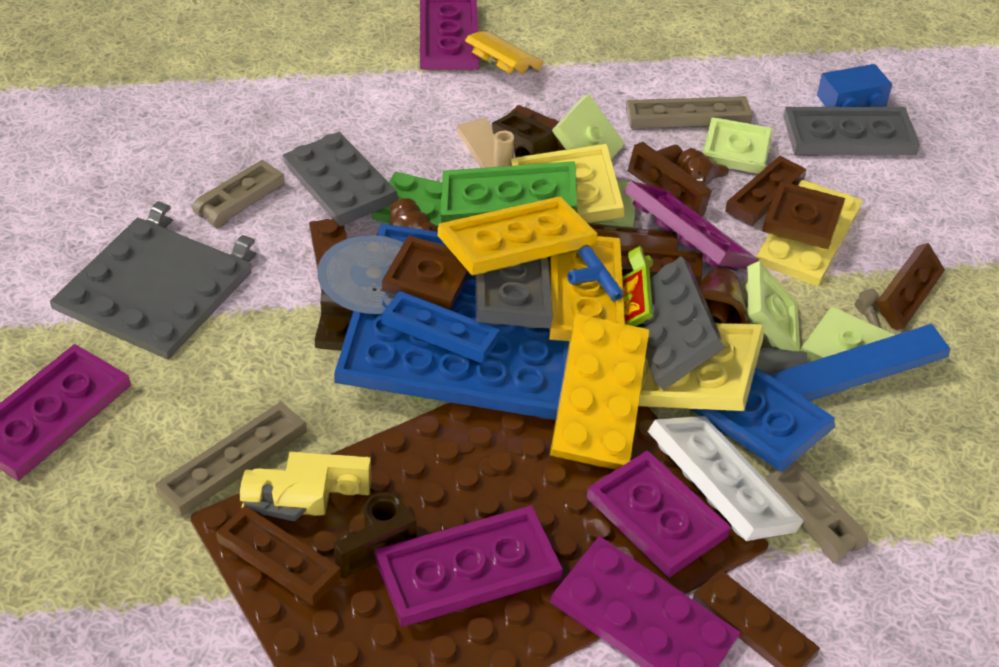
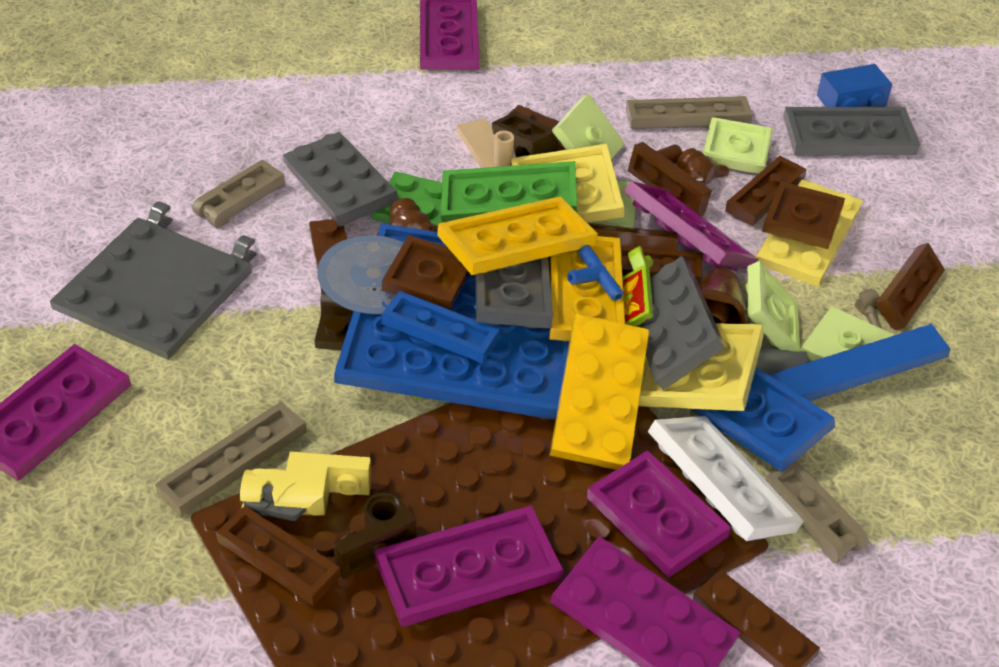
yellow slope [465,31,544,75] -> none

